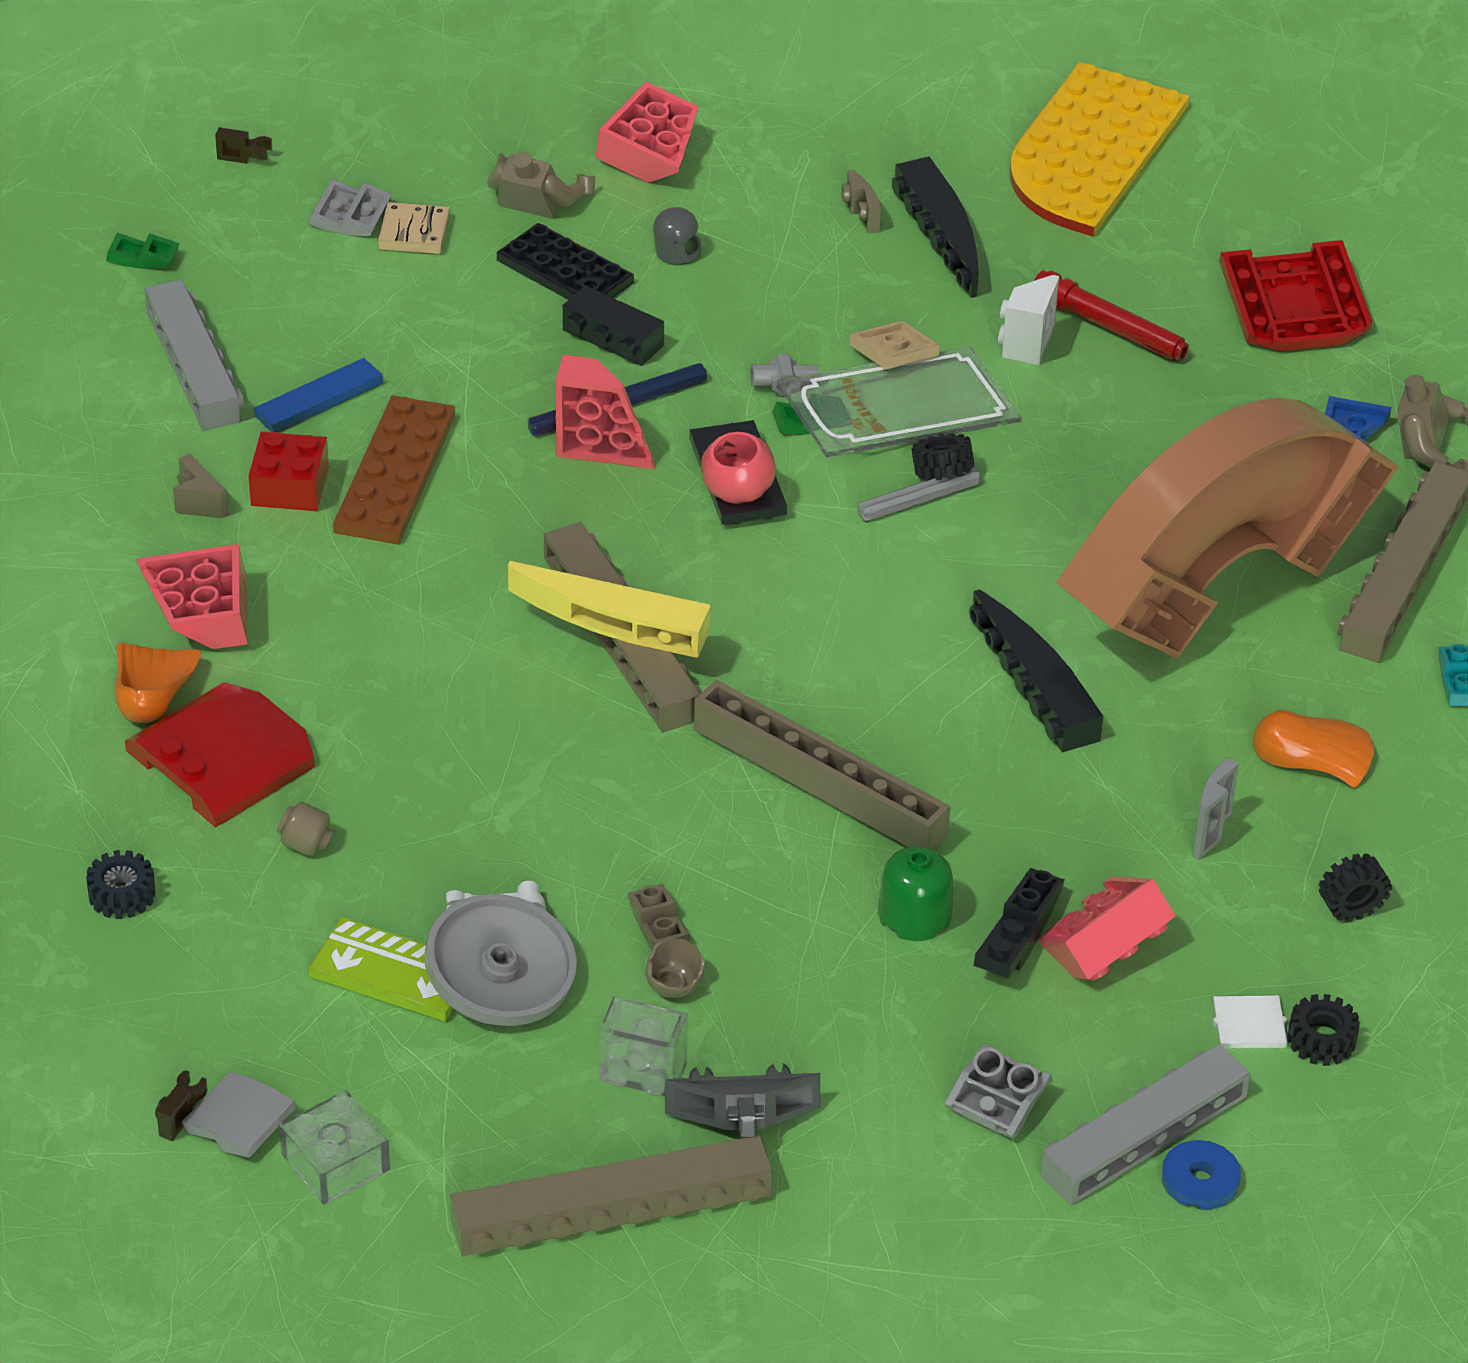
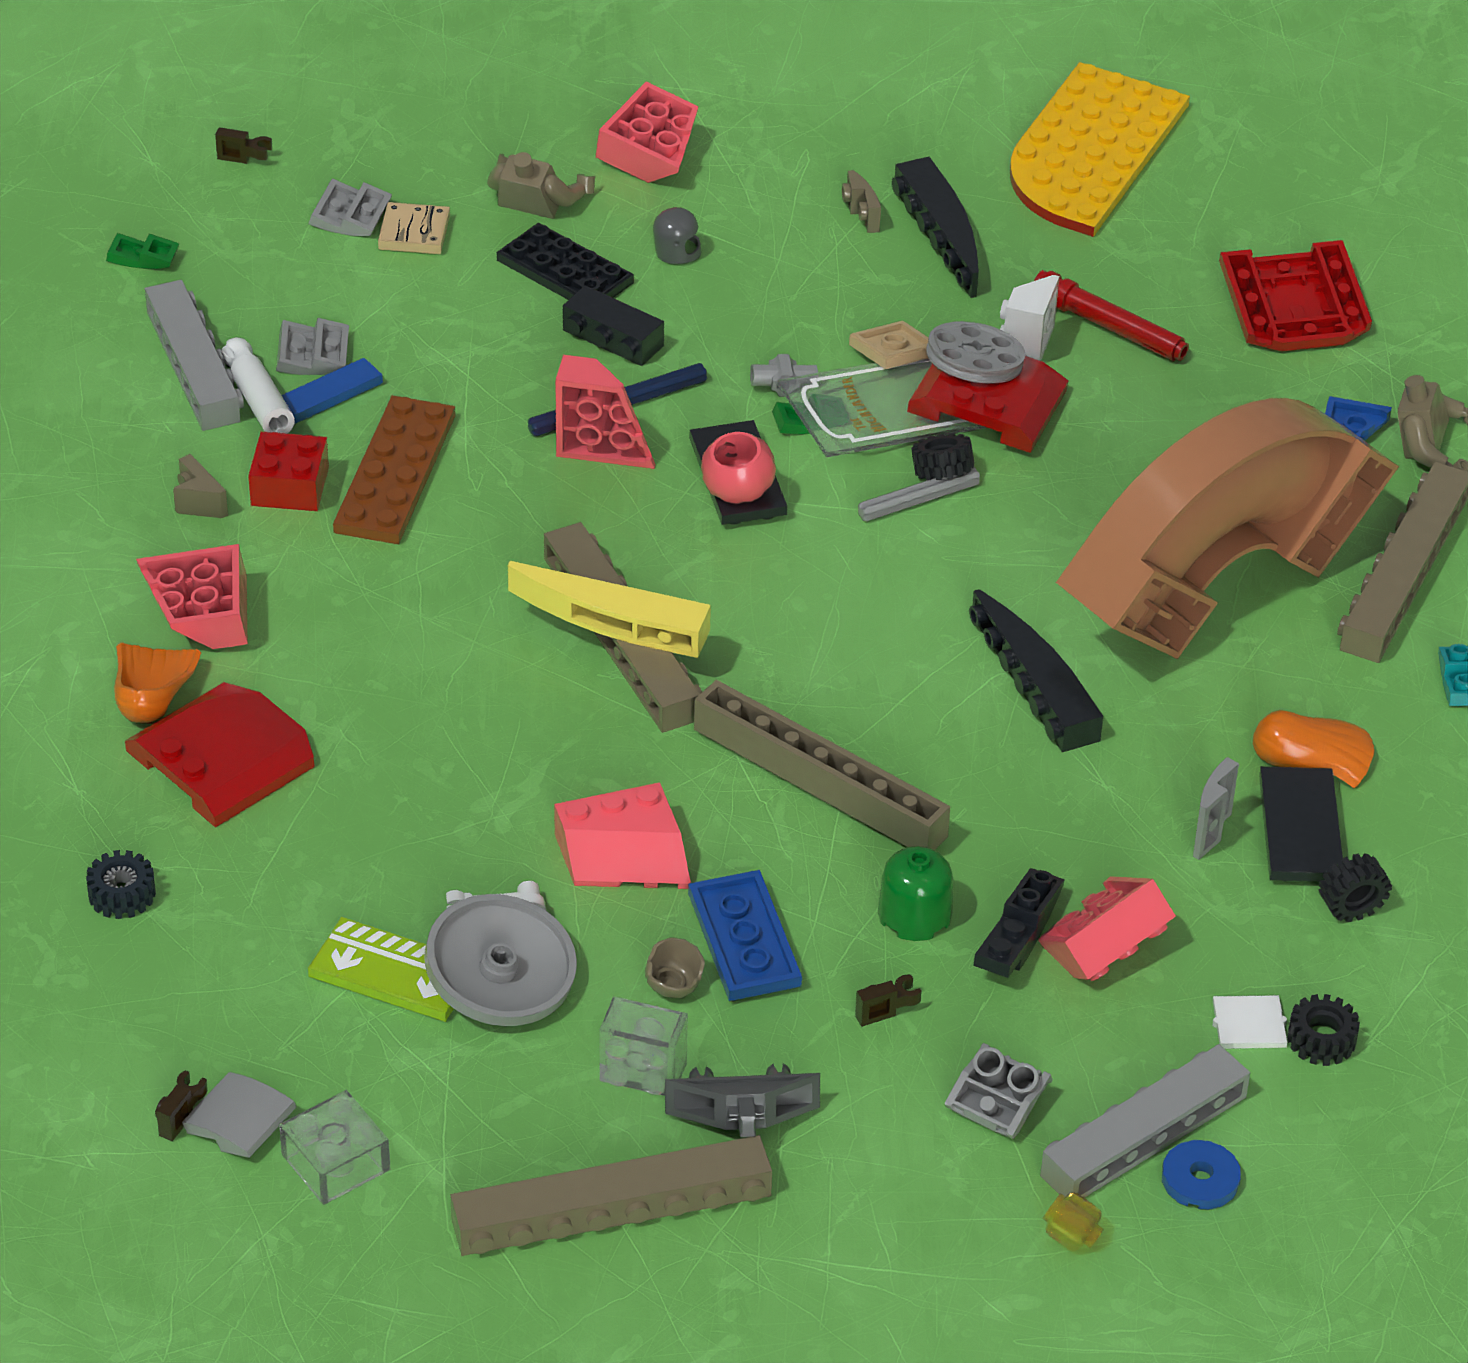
dark tan head [277,802,334,856] -> none
dark tan slope [628,884,690,951] -> none
none -> white piece [221,337,295,434]
none -> light grey slope [276,318,349,375]
none -> coral wedge [554,782,691,889]
none -> blue plate [688,870,802,1001]
none -> dark brown plate [855,974,922,1027]
none -> red wedge [907,356,1069,453]
none -> light grey wedge [926,321,1025,383]
none -> clear yellow head [1042,1192,1104,1252]
none -> black tile [1259,766,1343,882]

